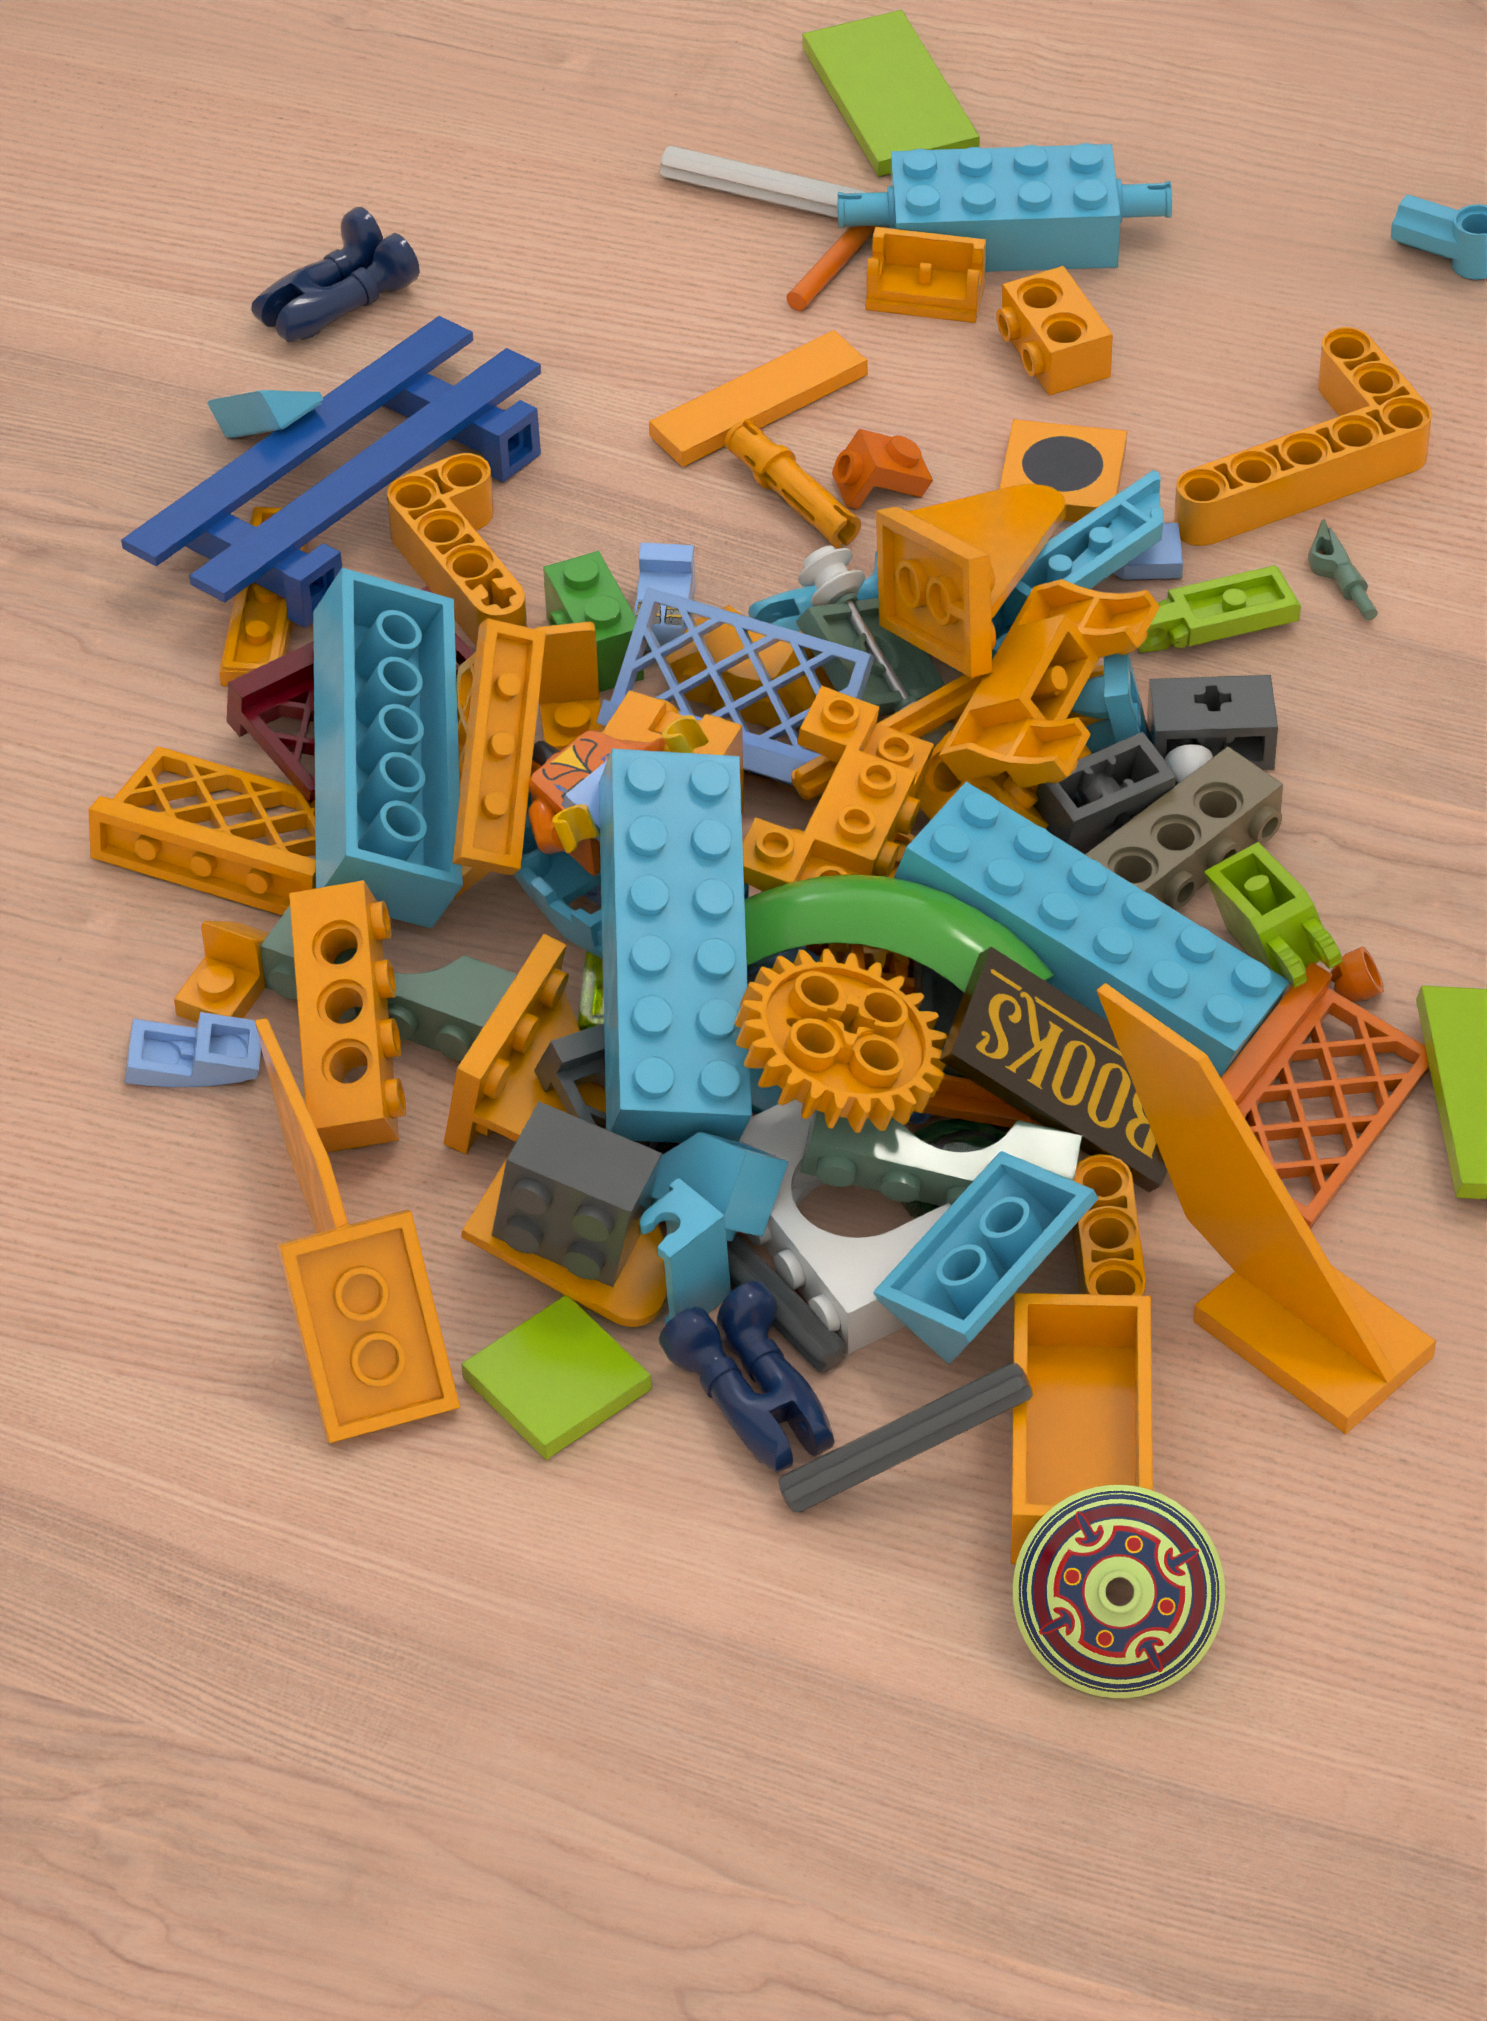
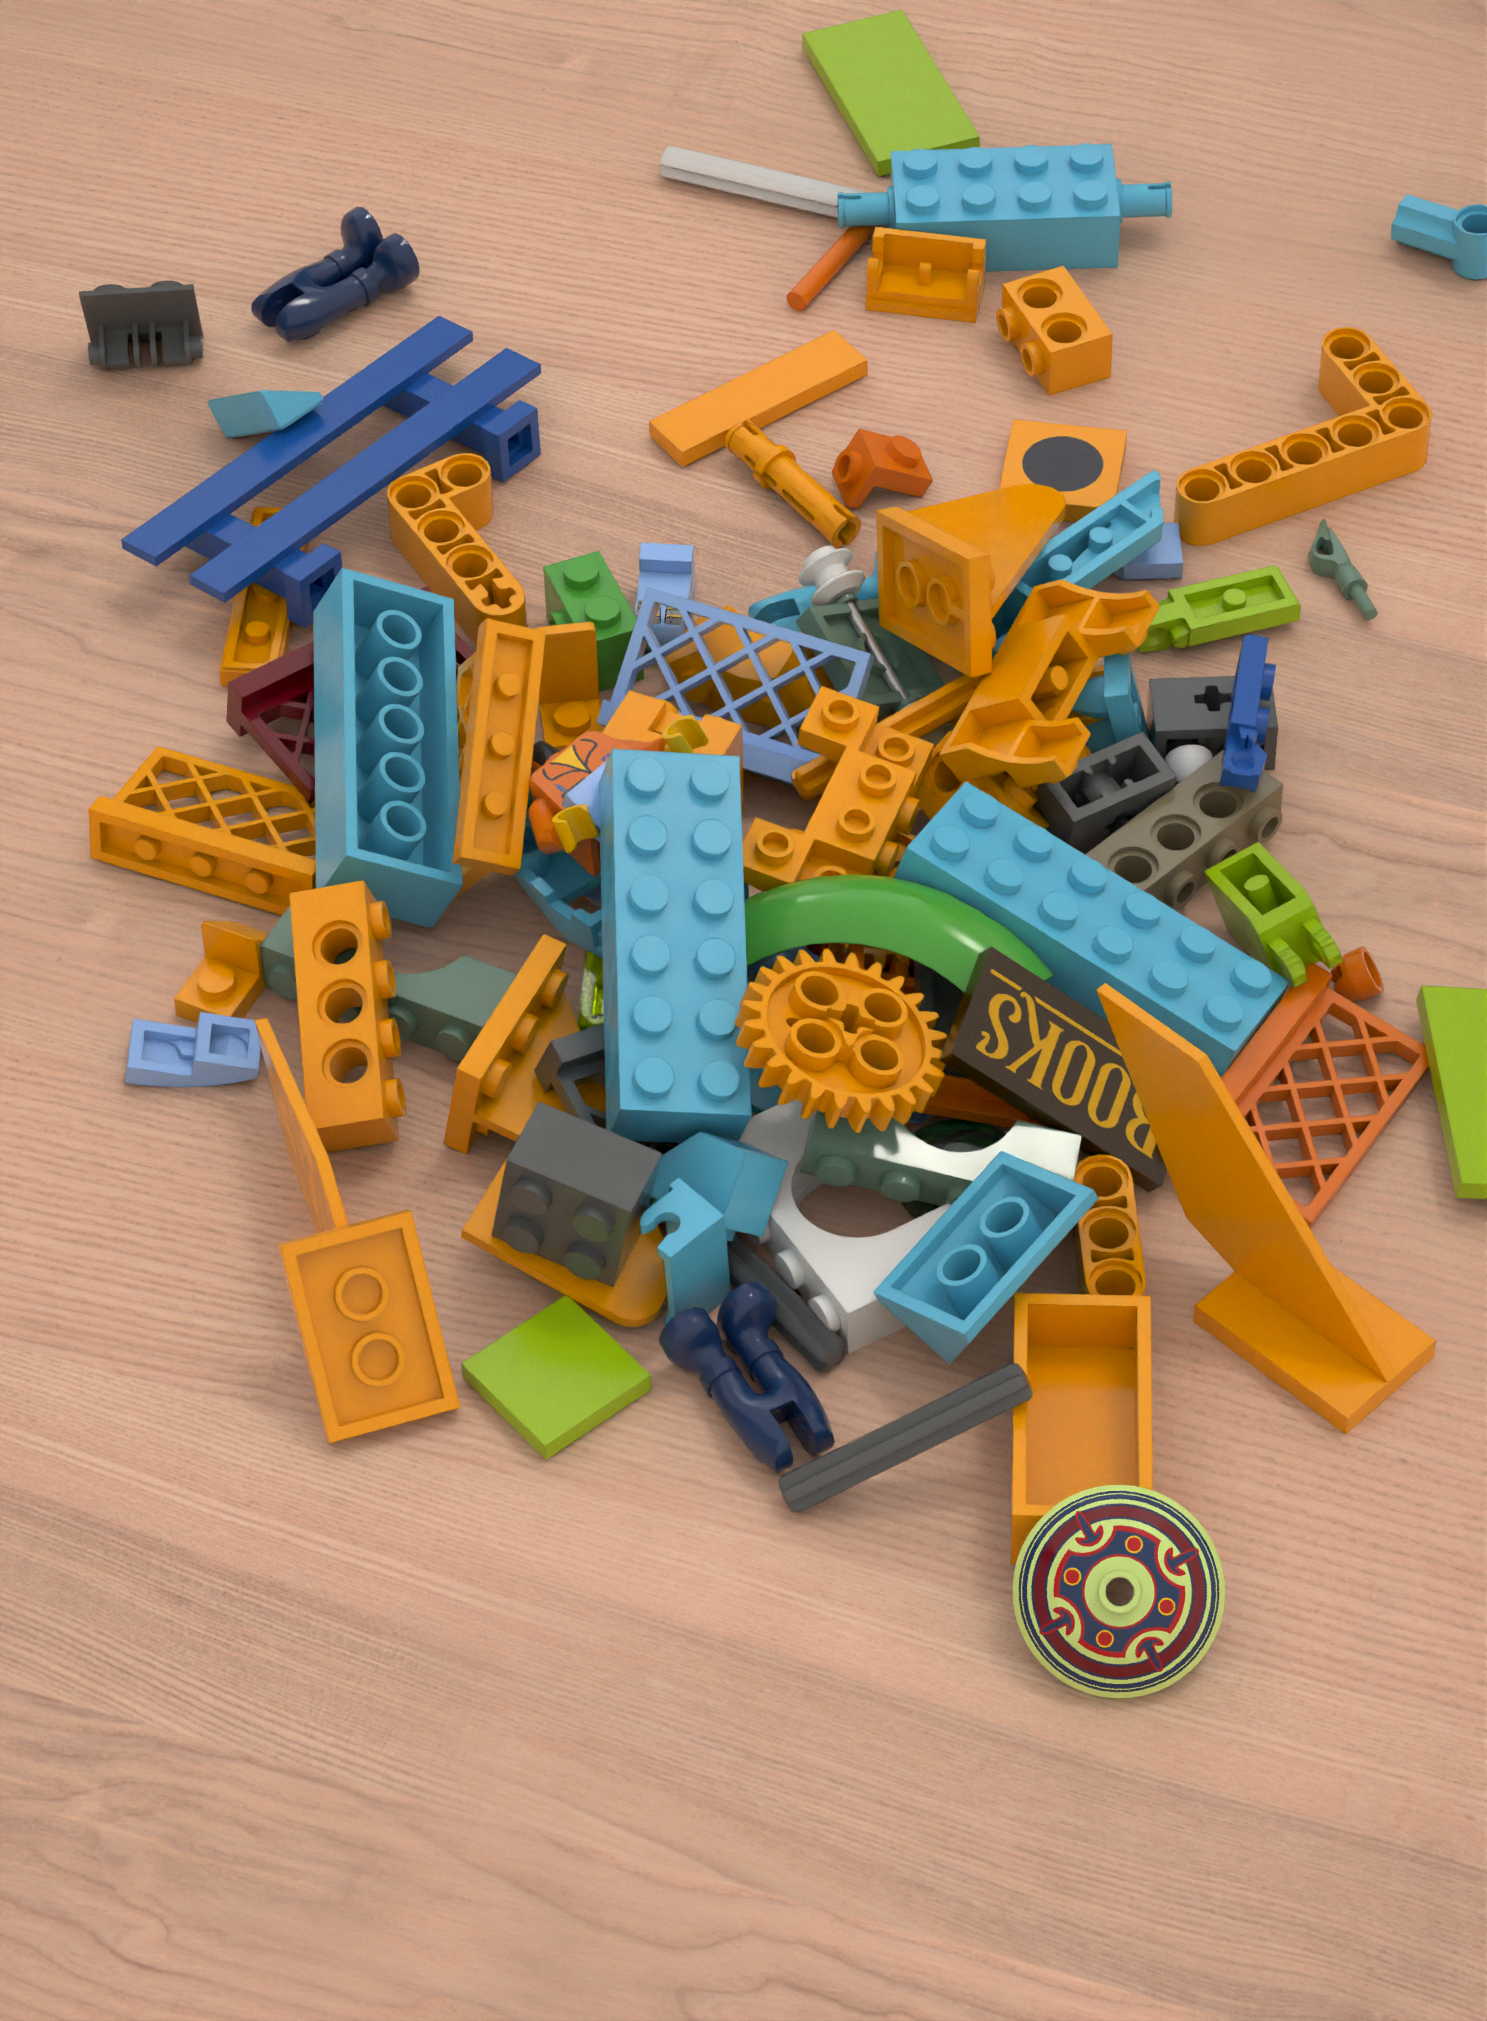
none -> dark grey hinge [79,281,204,370]
none -> blue hinge [1219,634,1276,792]

